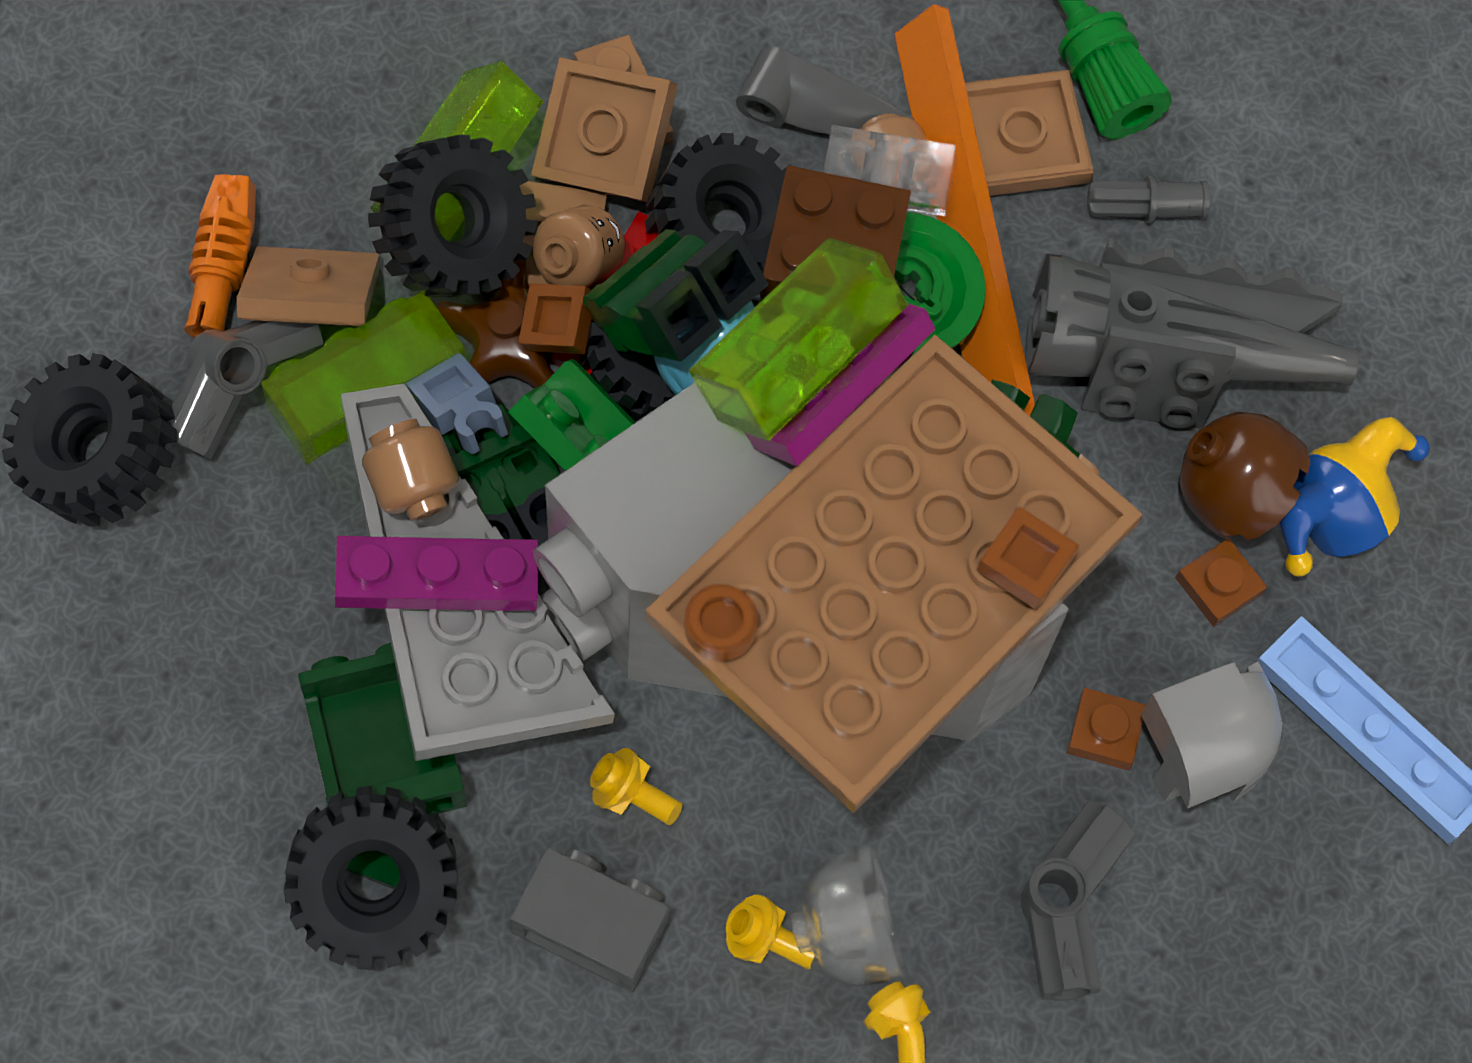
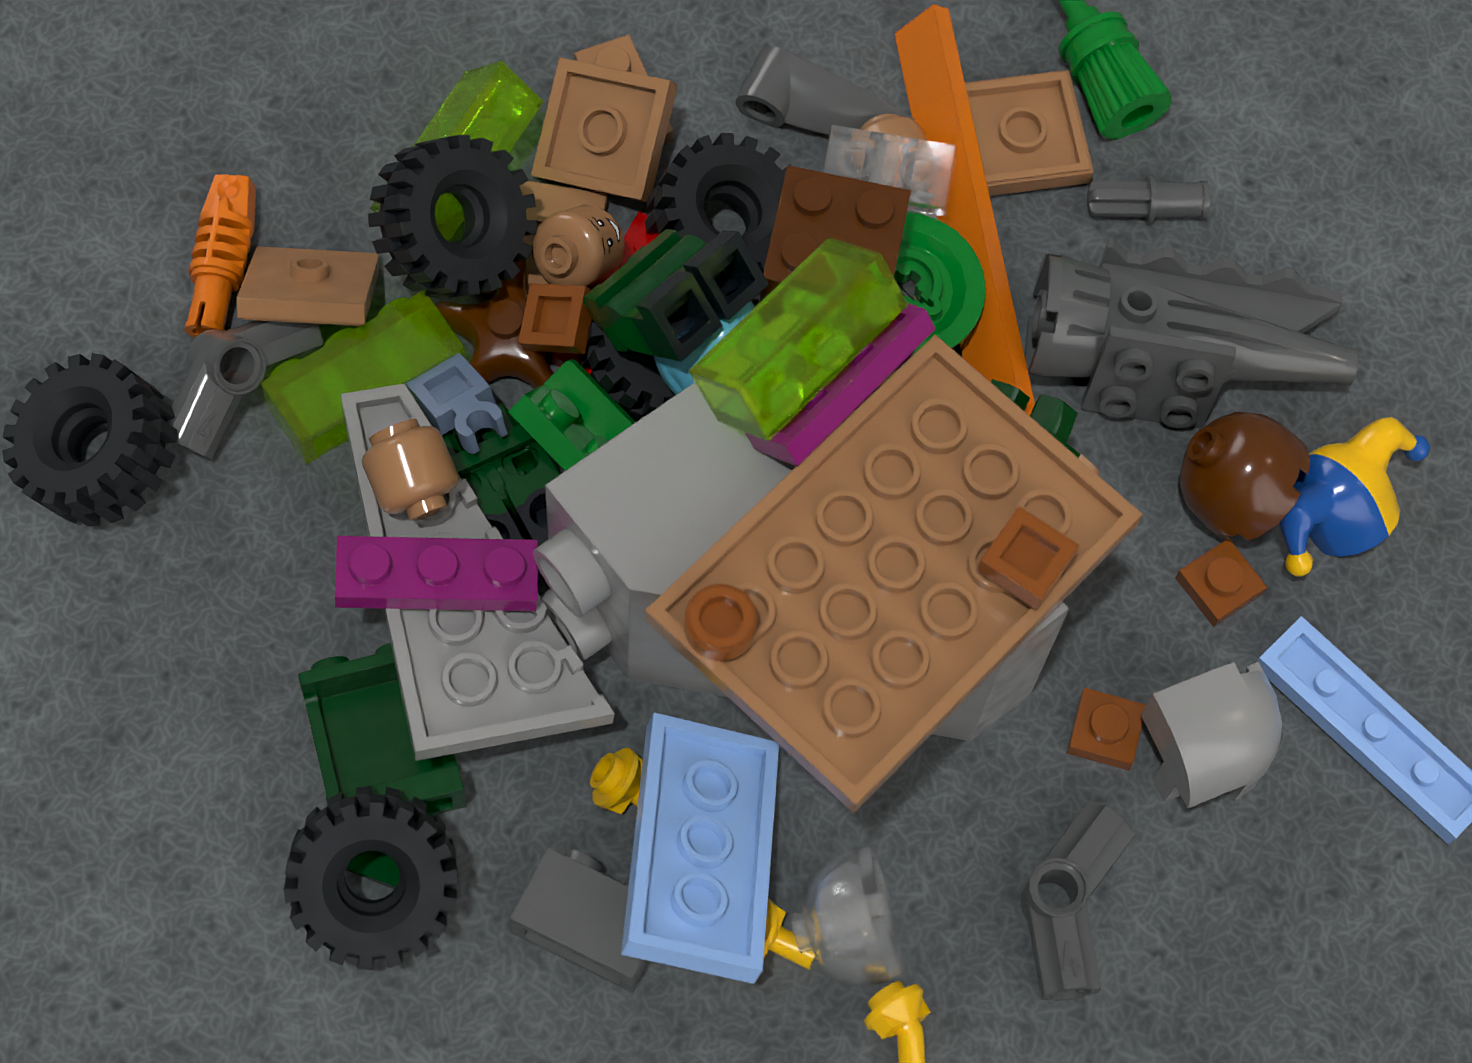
none -> light blue plate [621,713,779,984]

